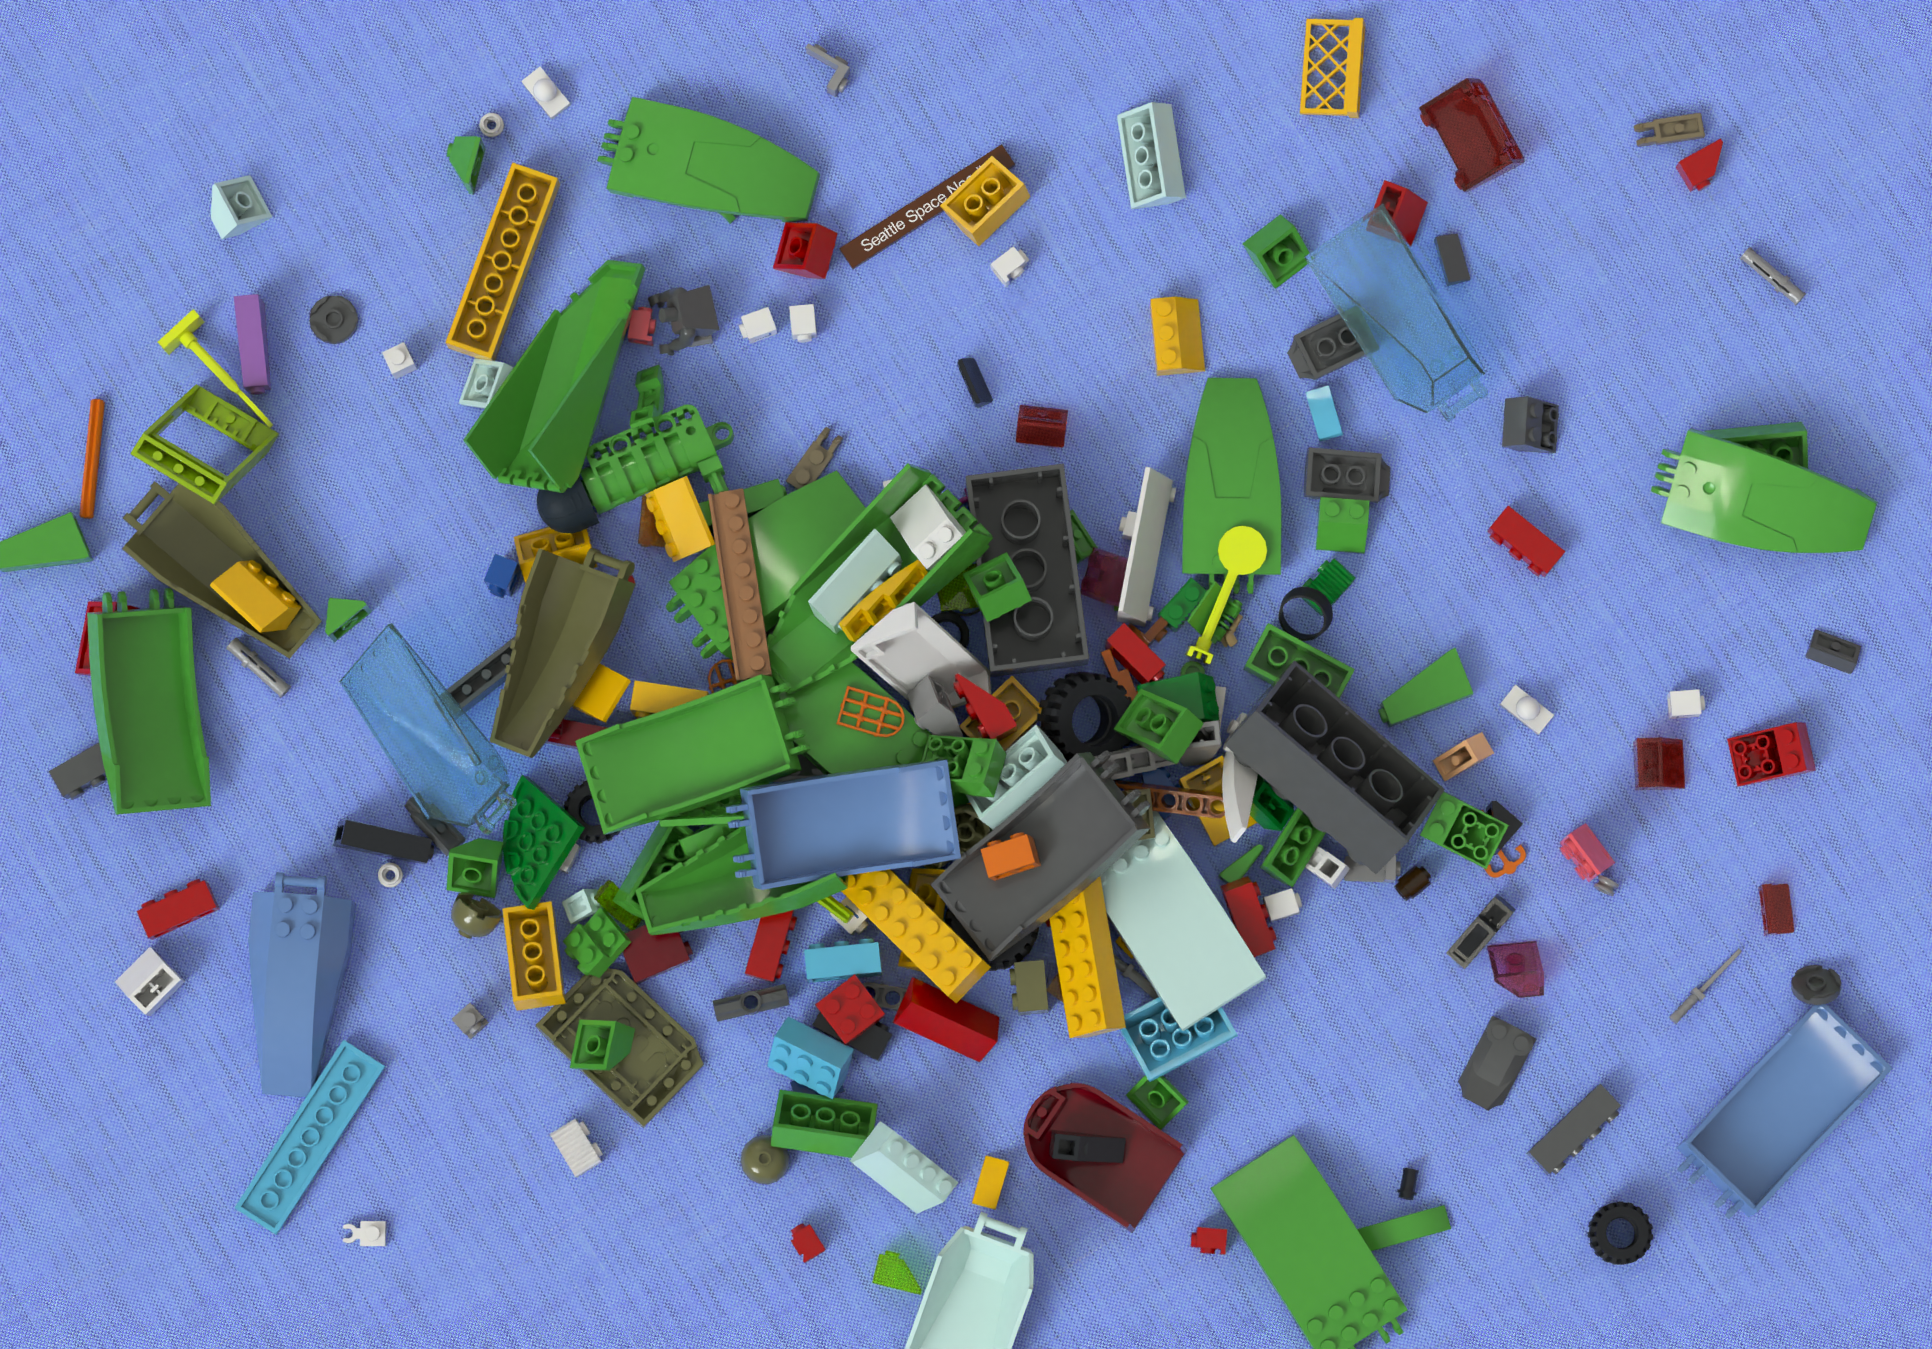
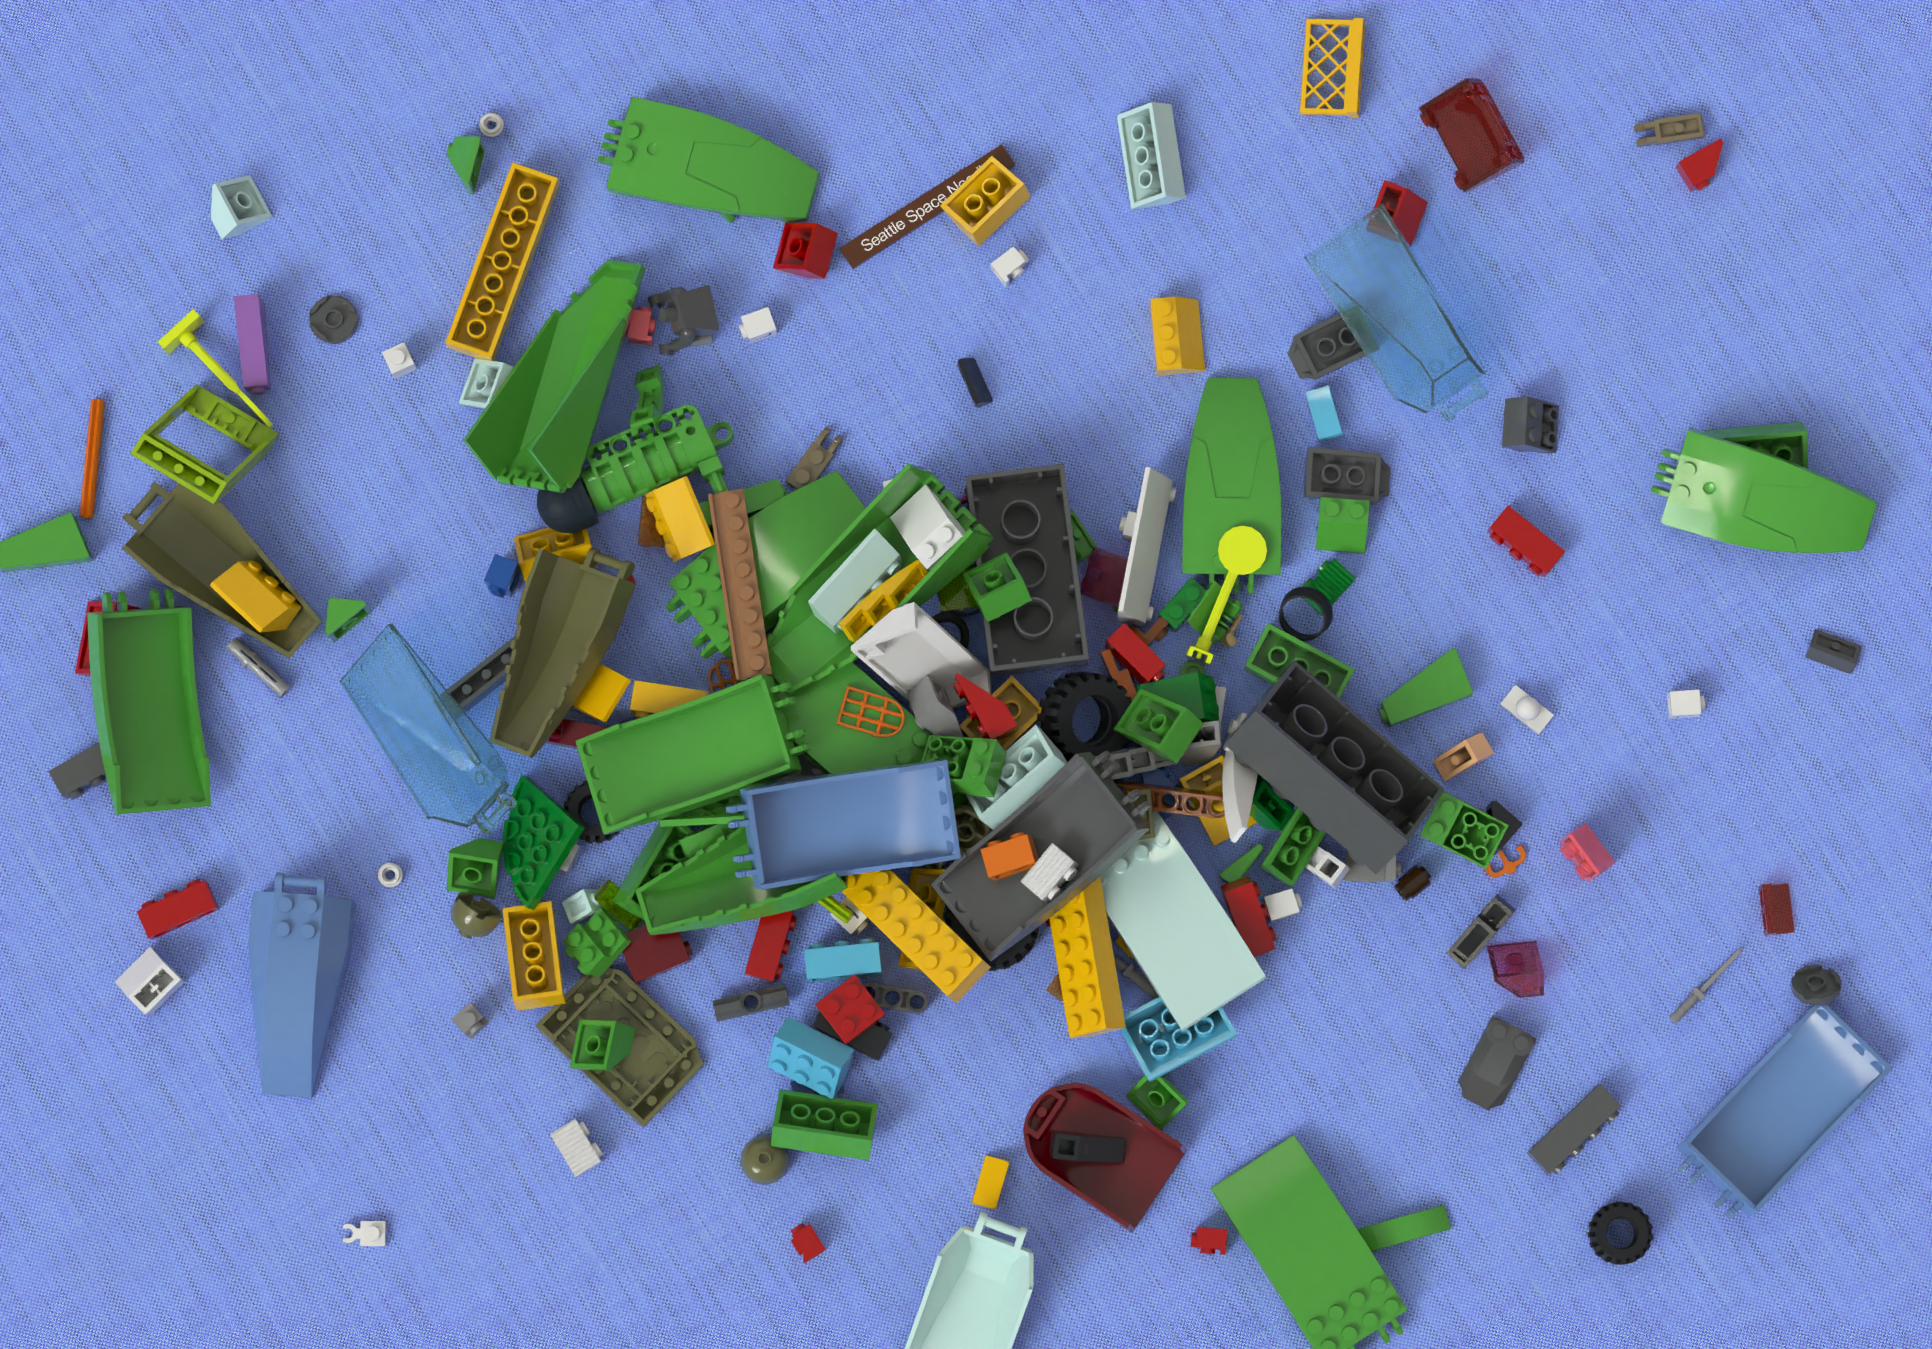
medium azure plate [235,1040,386,1235] -> none
black slope [333,820,434,864] -> none
dark grey hinge [404,794,465,857] -> none
white tile [521,67,571,120] -> none
white brick [789,304,817,343] -> none
light grey bracket [805,44,850,97] -> none
light aqua slope [850,1121,959,1214] -> none
clear neon green slope [872,1250,922,1295] -> none
red slope [893,977,1000,1062] -> none
olive brick [1010,960,1048,1016] -> none
clear red panel [1016,405,1068,448] -> none
bright green slope [1242,214,1314,289] -> none
black pin [1397,1168,1419,1200] -> none
dark grey slope [1434,234,1471,286] -> none
light grey bush [1594,875,1619,897] -> none
clear red slope [1633,737,1685,791] -> none
red slope [1727,722,1816,787] -> none
light grey pin [1740,247,1806,306] -> none
none -> white brick [1020,843,1079,903]

